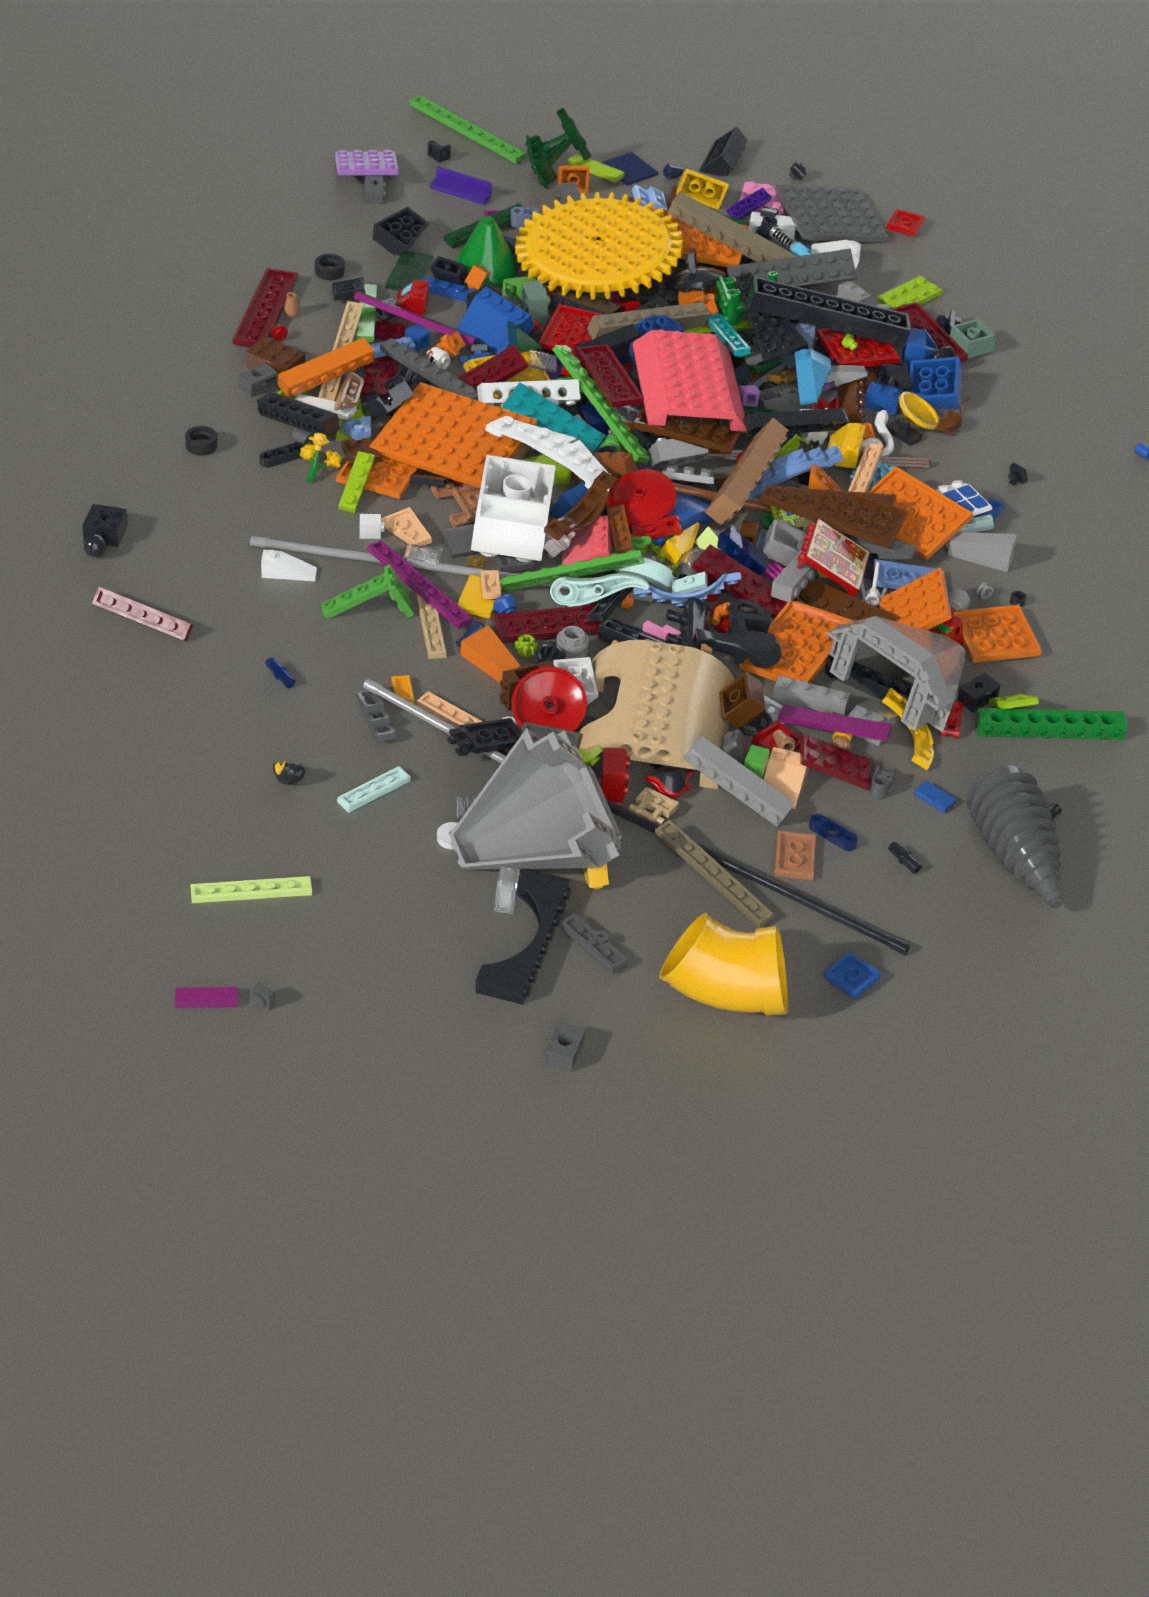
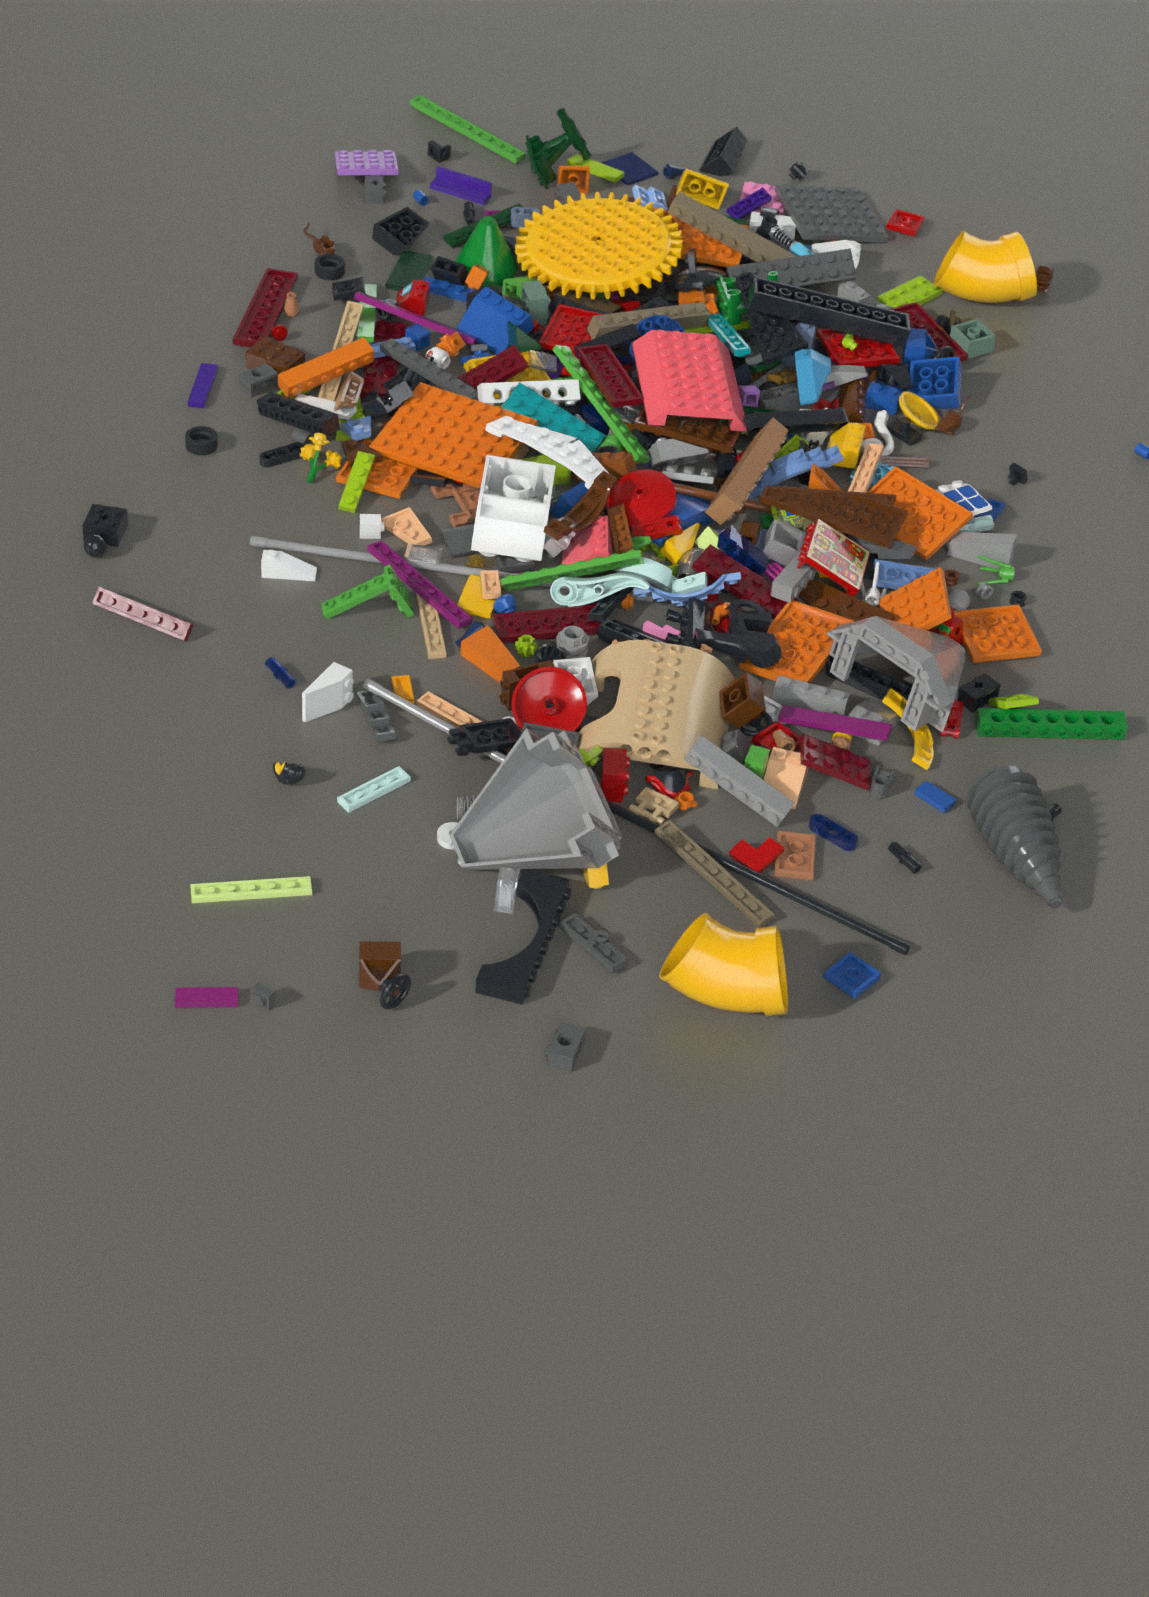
none -> dark purple tile [188,363,218,408]
none -> white slope [302,662,354,722]
none -> reddish brown animal [303,222,335,255]
none -> reddish brown piece [359,941,411,1010]
none -> blue hinge [413,190,429,206]
none -> black axle [463,201,475,225]
none -> orange plate [674,792,697,810]
none -> black piece [716,448,738,479]
none -> red tile [729,837,784,874]
none -> yellow cylinder [933,231,1037,303]
none -> copper bush [944,569,960,586]
none -> bright green plant [977,555,1014,585]
none -> reddish brown gear [1036,265,1054,292]

